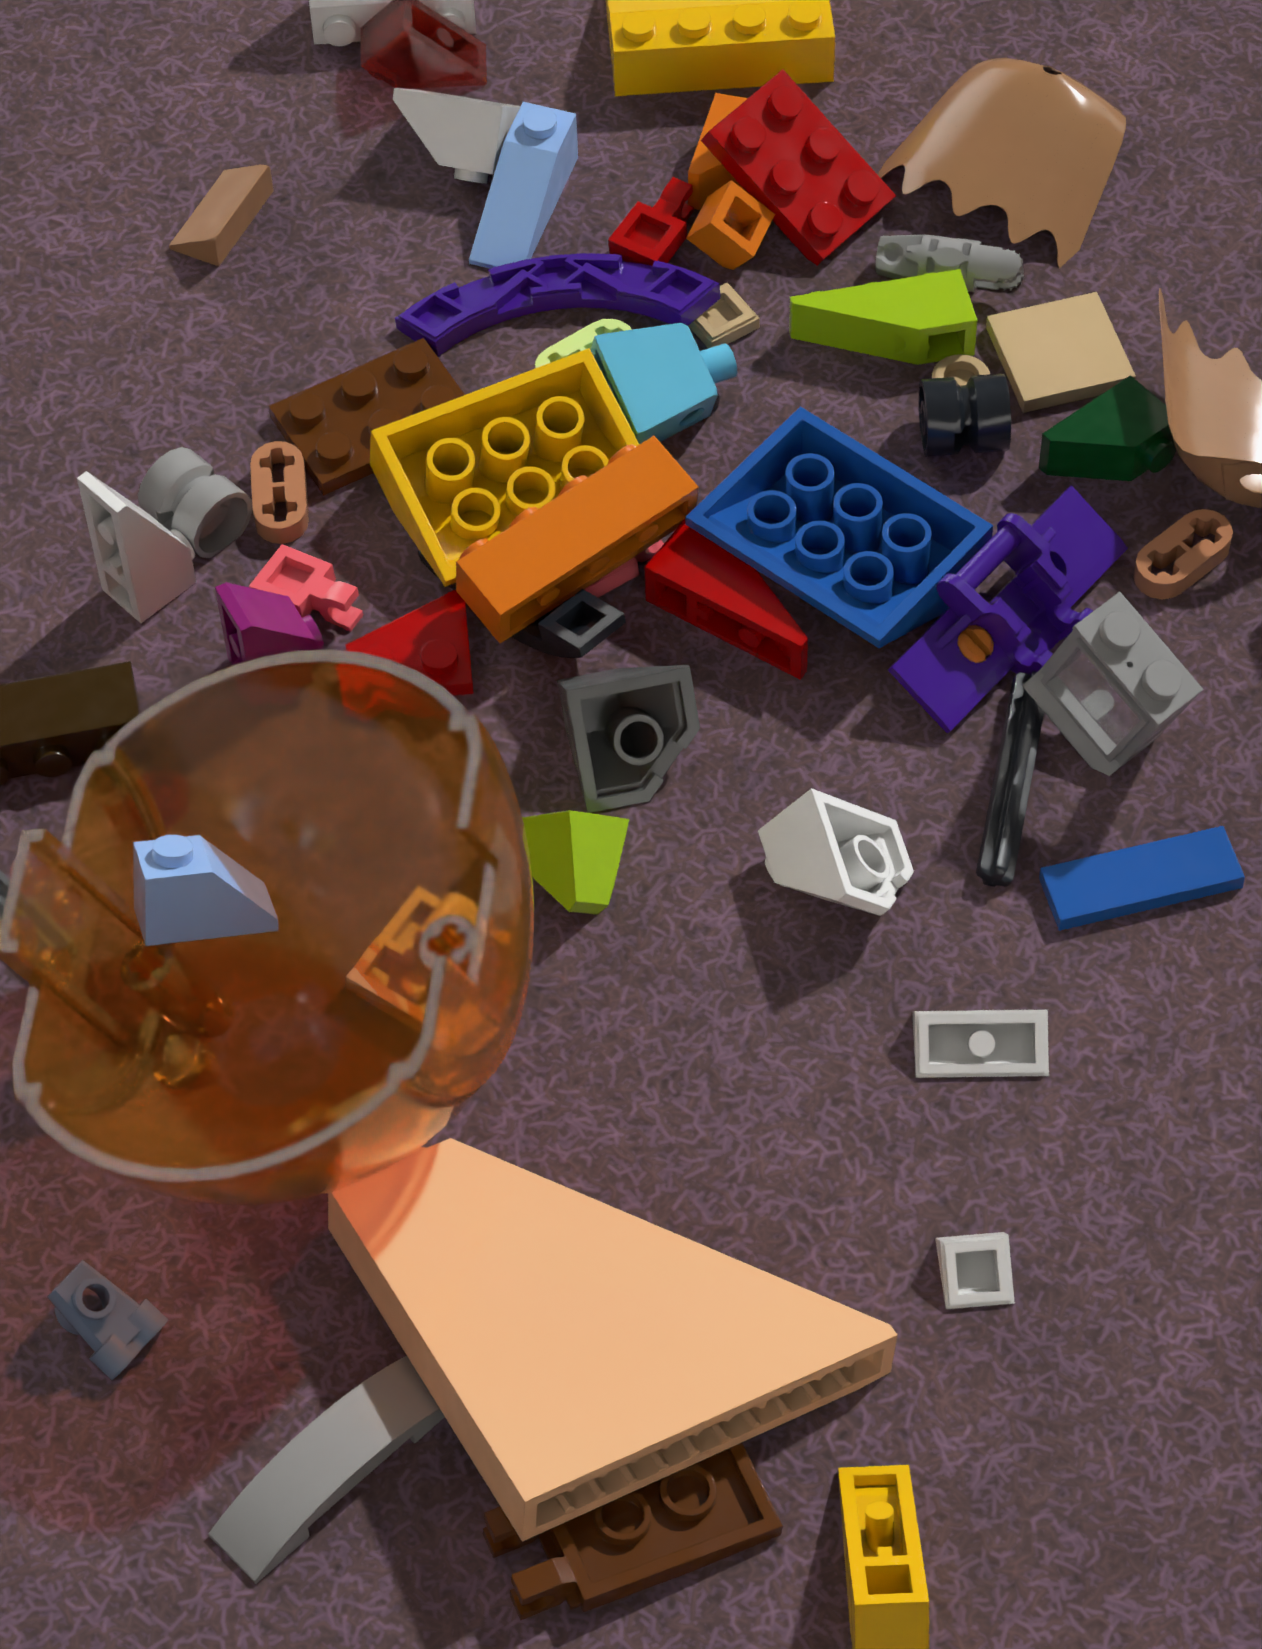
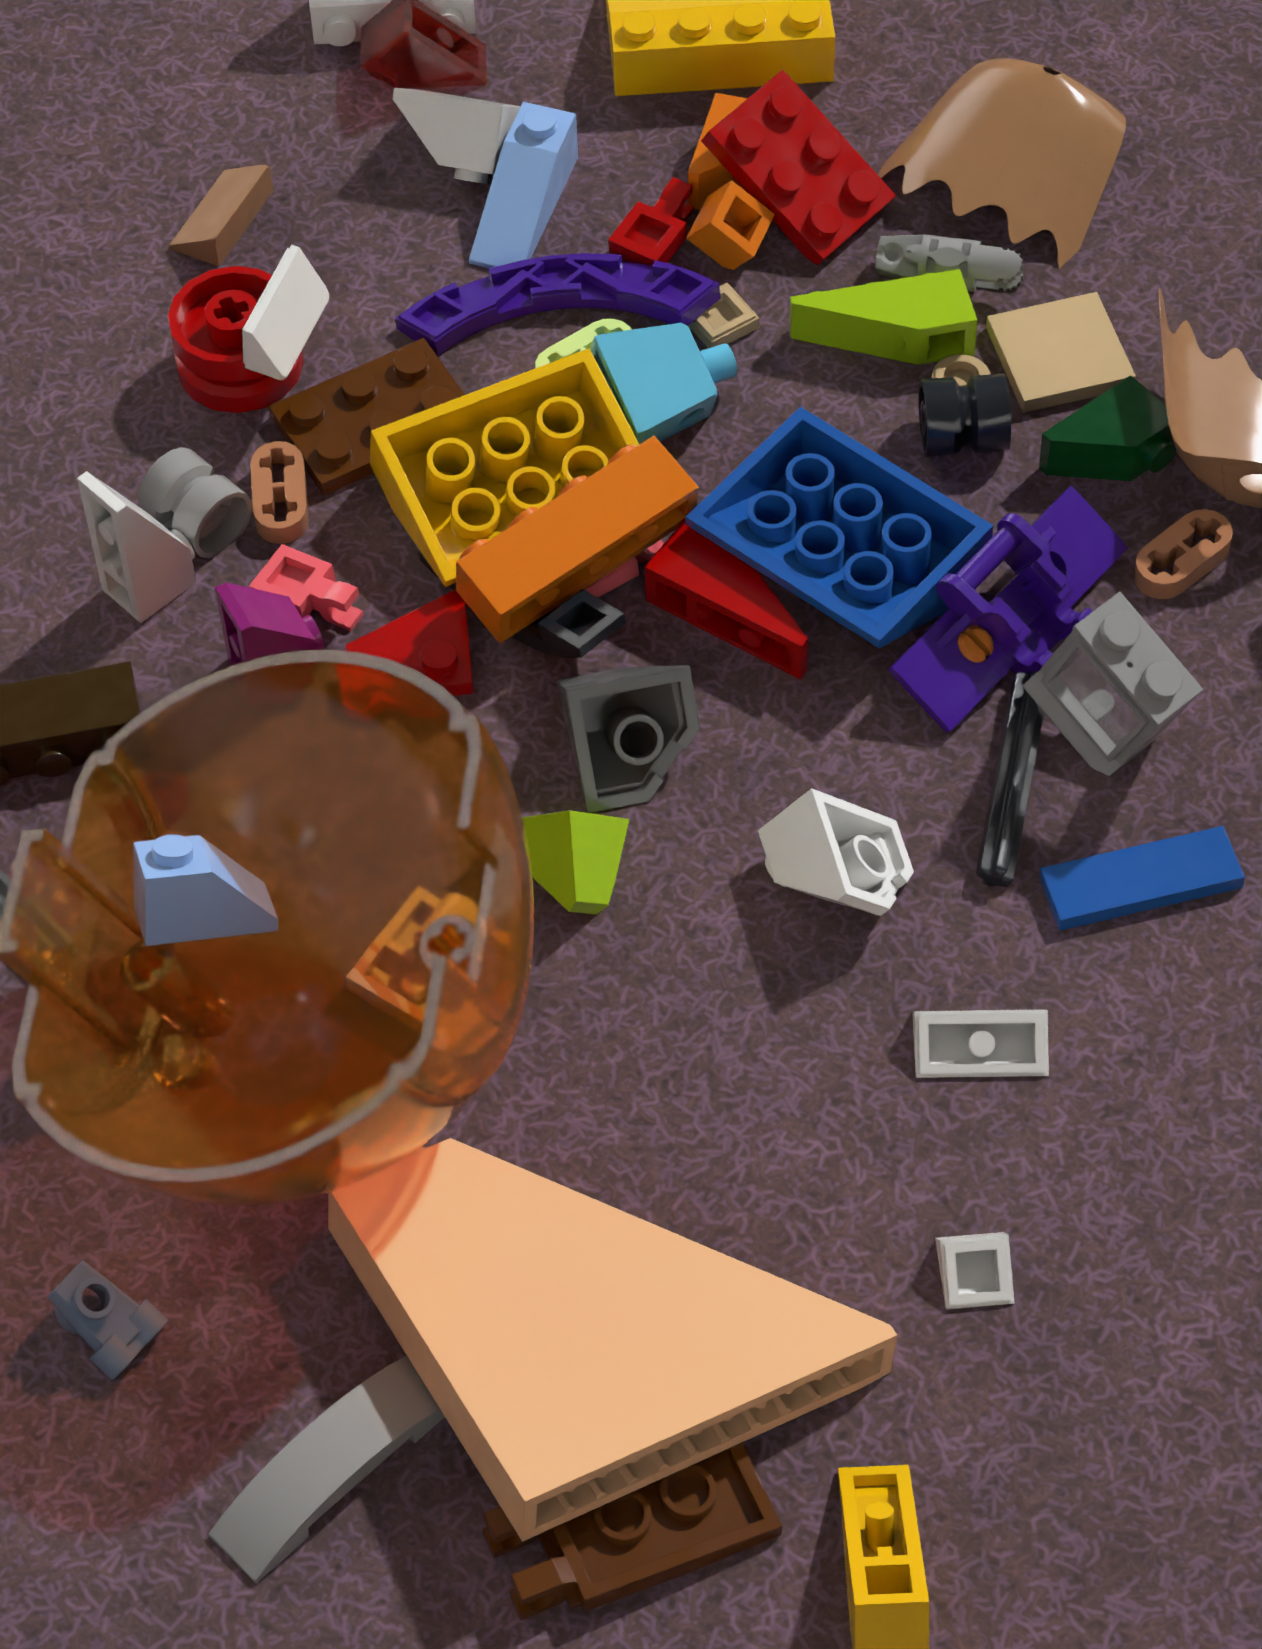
none -> red wheel [167,266,304,413]
none -> white slope [242,245,329,380]

